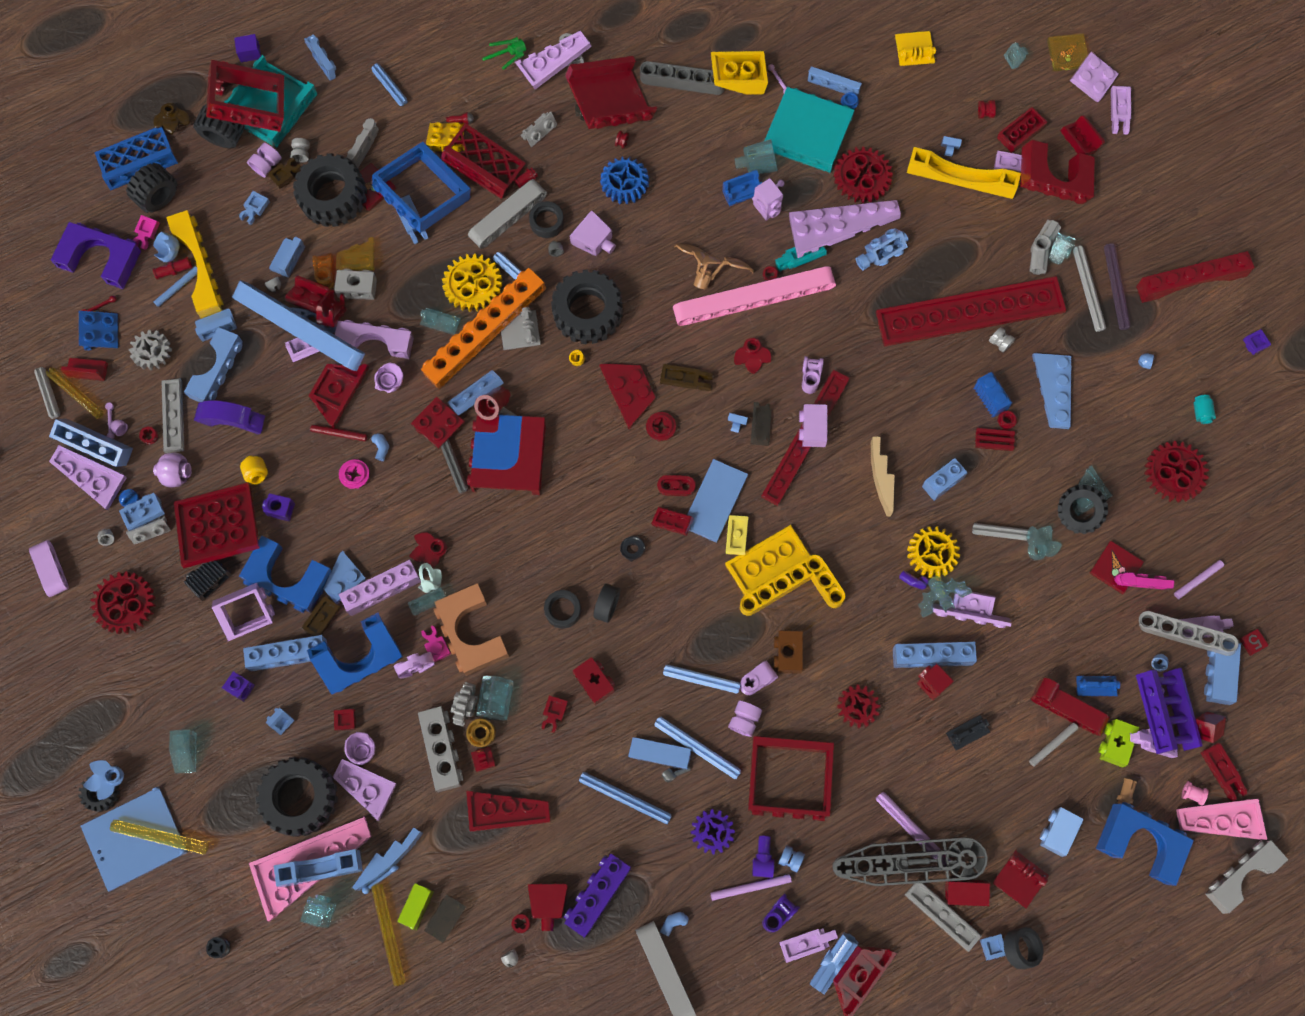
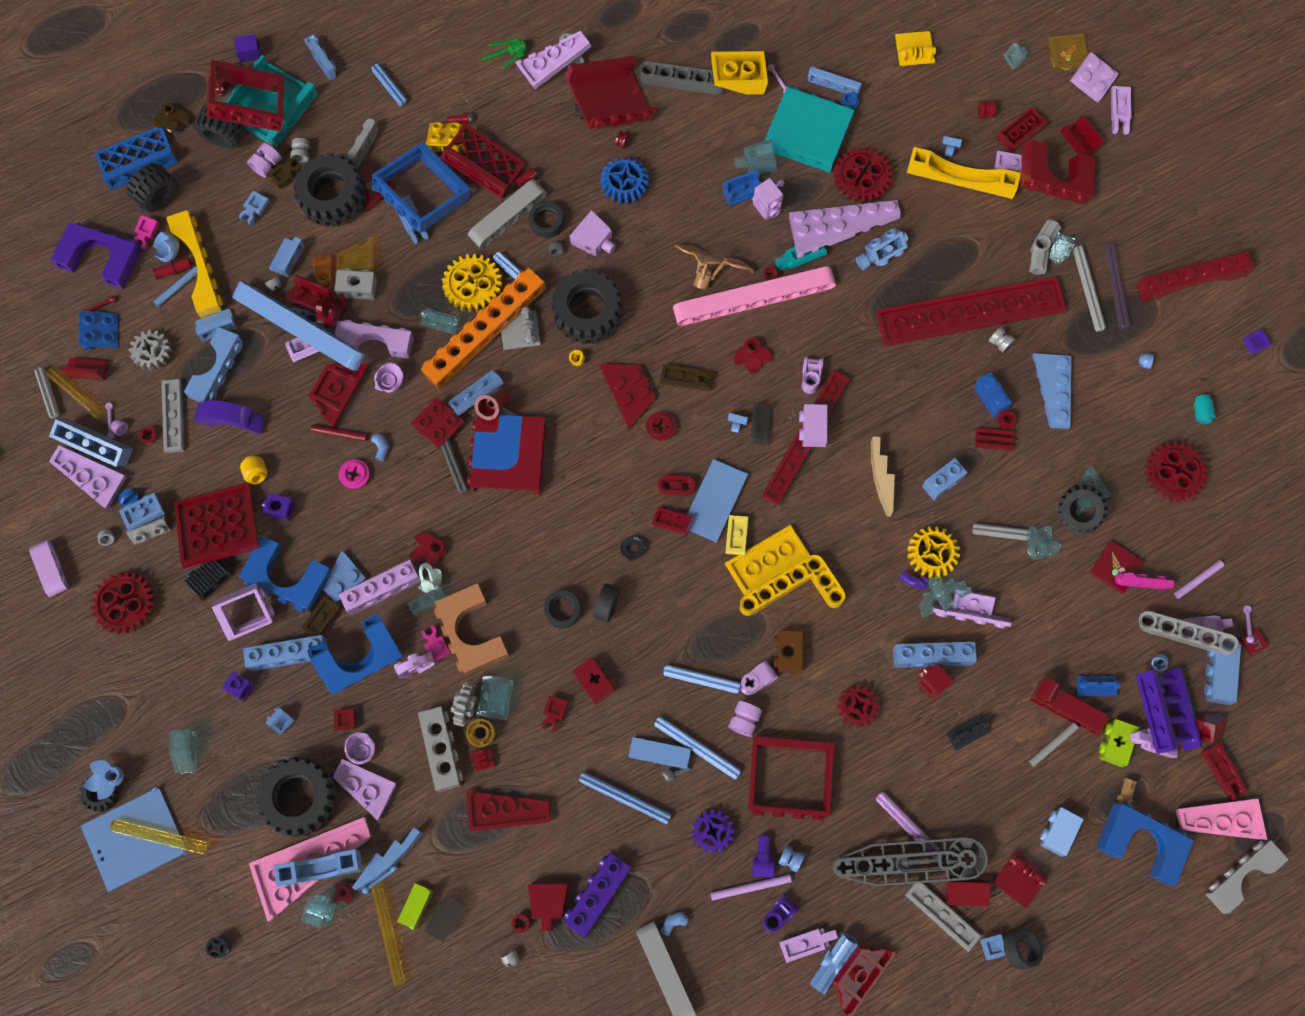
lavender plant [153,453,191,488] -> none
light grey hinge [521,111,557,147] -> none
bright pink bush [1181,781,1209,806] -> none
none -> dark red plate [333,882,354,904]
none -> lavender hinge [1243,605,1254,643]

